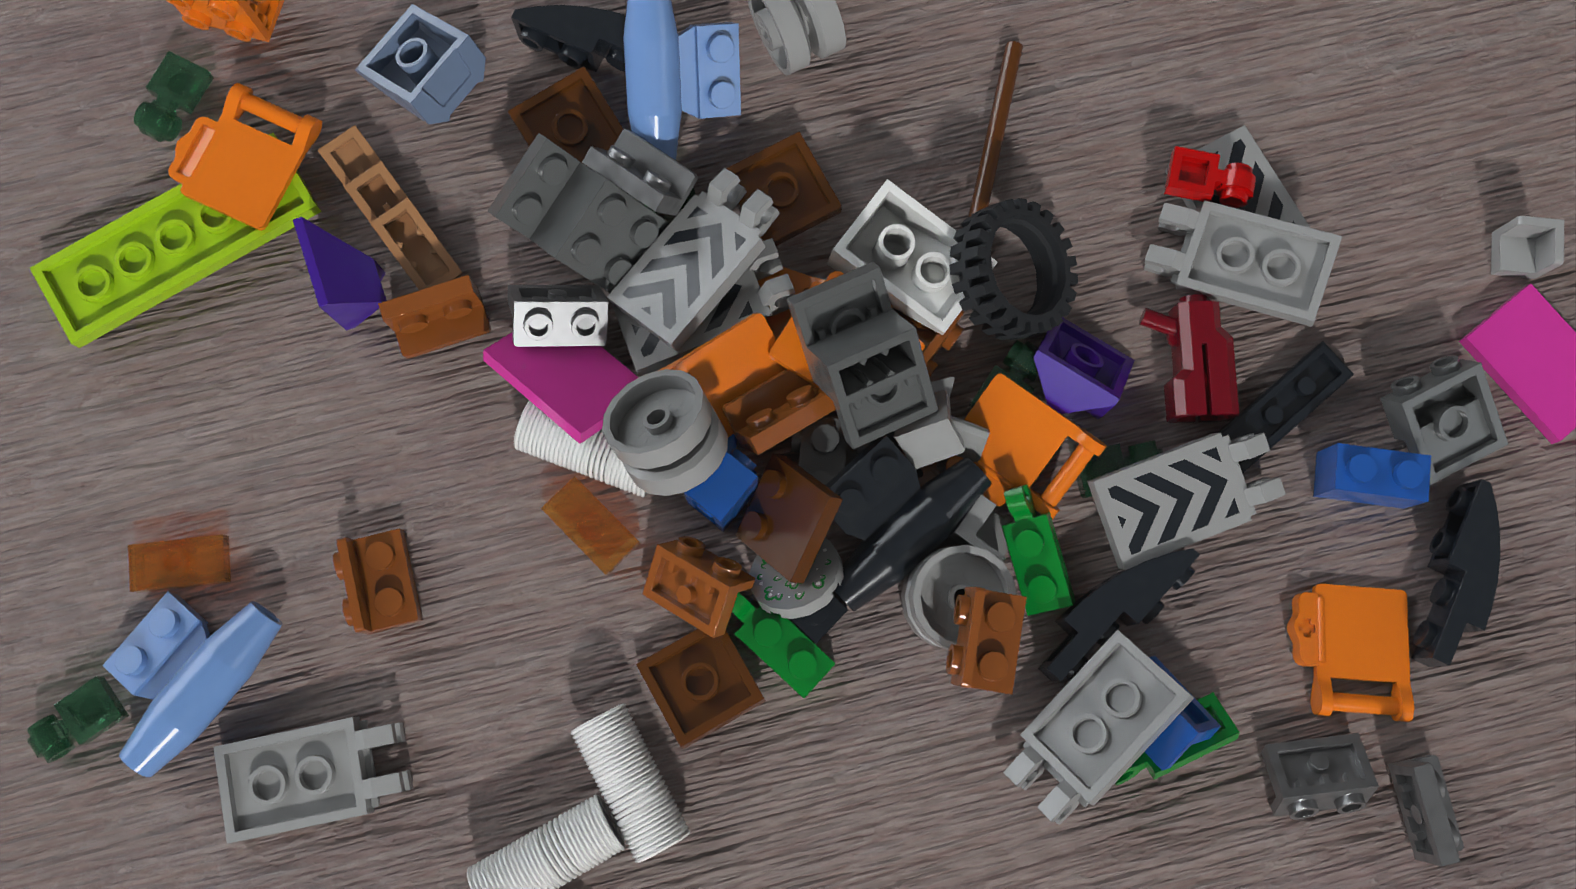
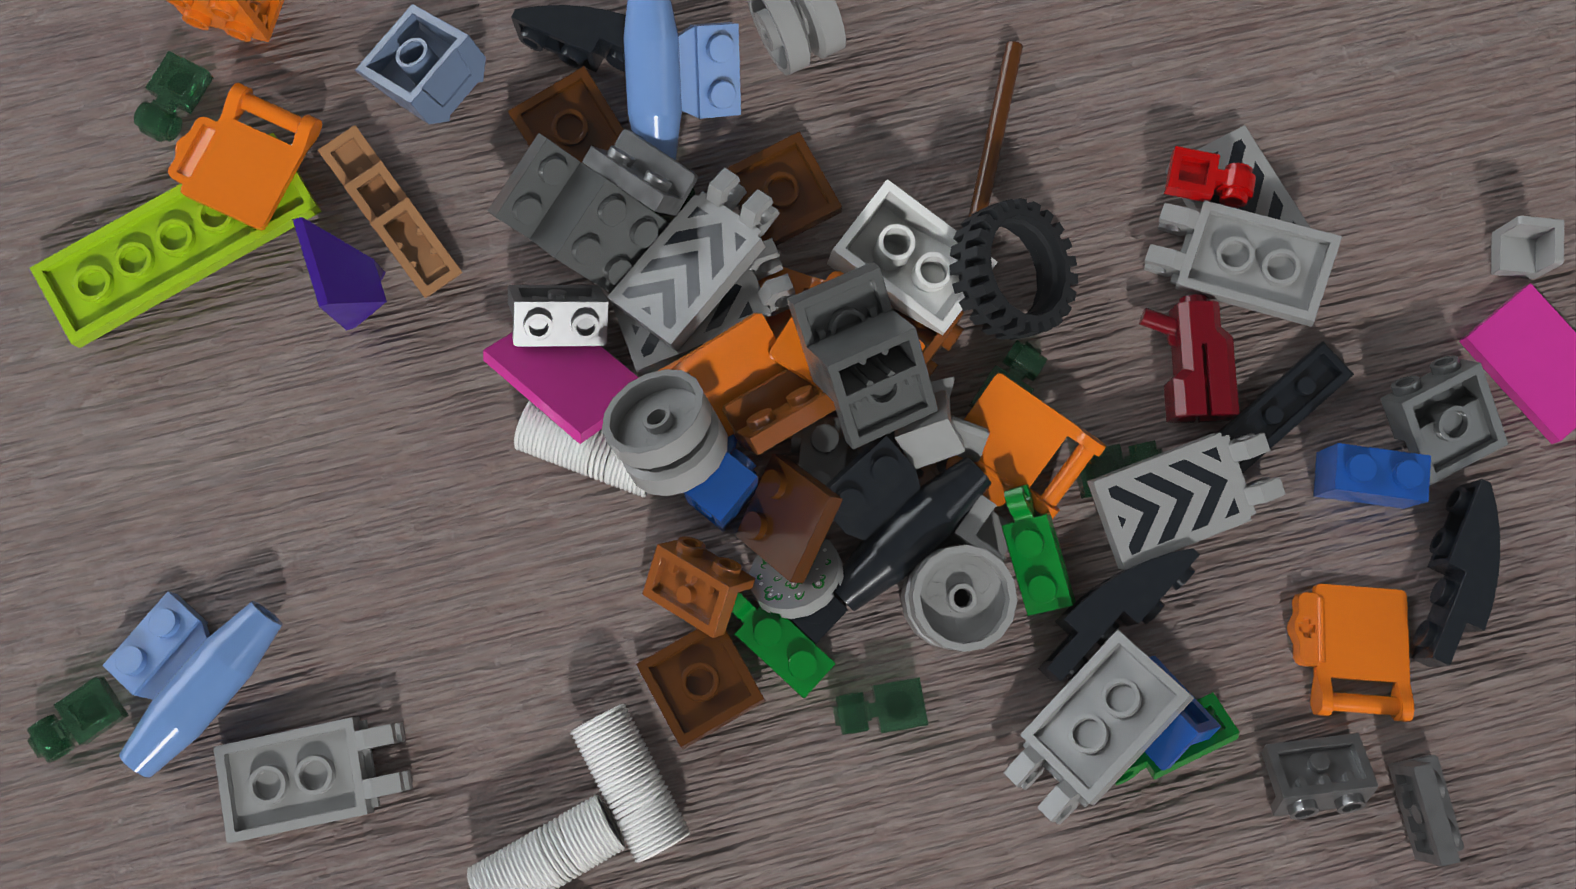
clear orange plate [128,534,231,593] -> none
dark orange bracket [333,528,423,634] -> none
dark orange bracket [378,275,491,359] -> none
clear orange plate [541,476,641,576] -> none
dark orange bracket [946,587,1027,695] -> none
dark purple slope [1034,317,1135,419] -> none
none -> clear green plate [832,677,928,735]

